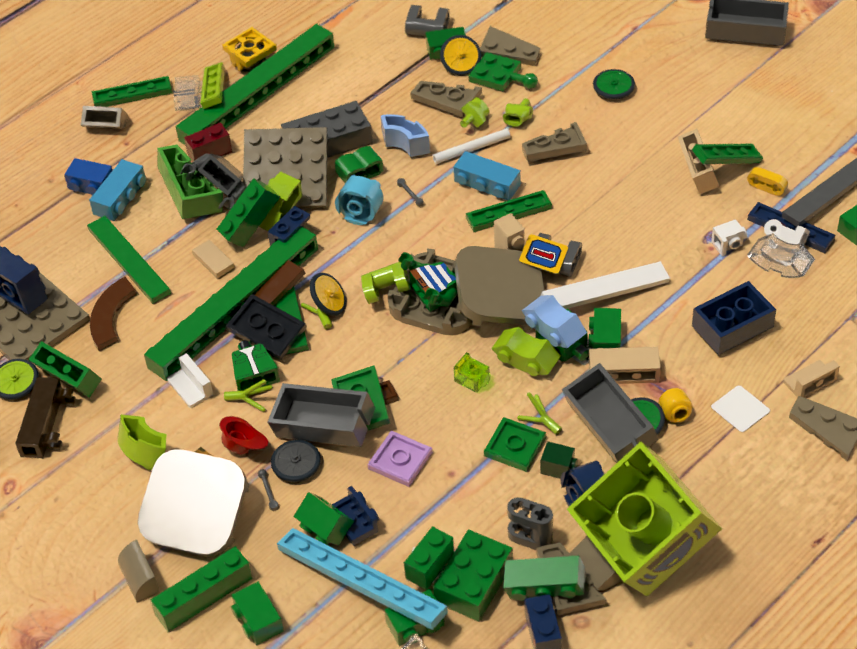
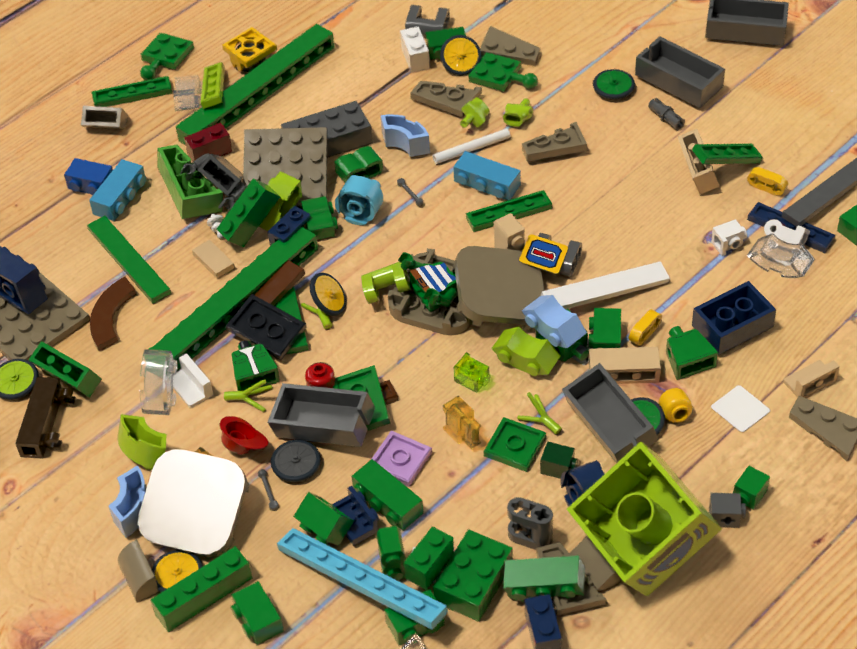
none -> light blue brick [108,465,147,538]
none -> green plate [140,33,194,80]
none -> clear brick [140,349,177,415]
none -> yellow wheel [152,550,203,593]
none -> white hair [207,213,224,239]
none -> green brick [301,196,338,240]
none -> red head [305,362,335,388]
none -> green brick [351,459,424,531]
none -> green brick [377,526,406,581]
none -> white brick [400,27,430,73]
none -> clear yellow piece [443,396,481,449]
none -> yellow beam [629,309,662,346]
none -> dark grey piece [635,36,725,108]
none -> dark grey pin [648,98,685,130]
none -> green torso [666,326,718,380]
none -> dark grey brick [709,493,746,528]
none -> green brick [733,465,770,510]

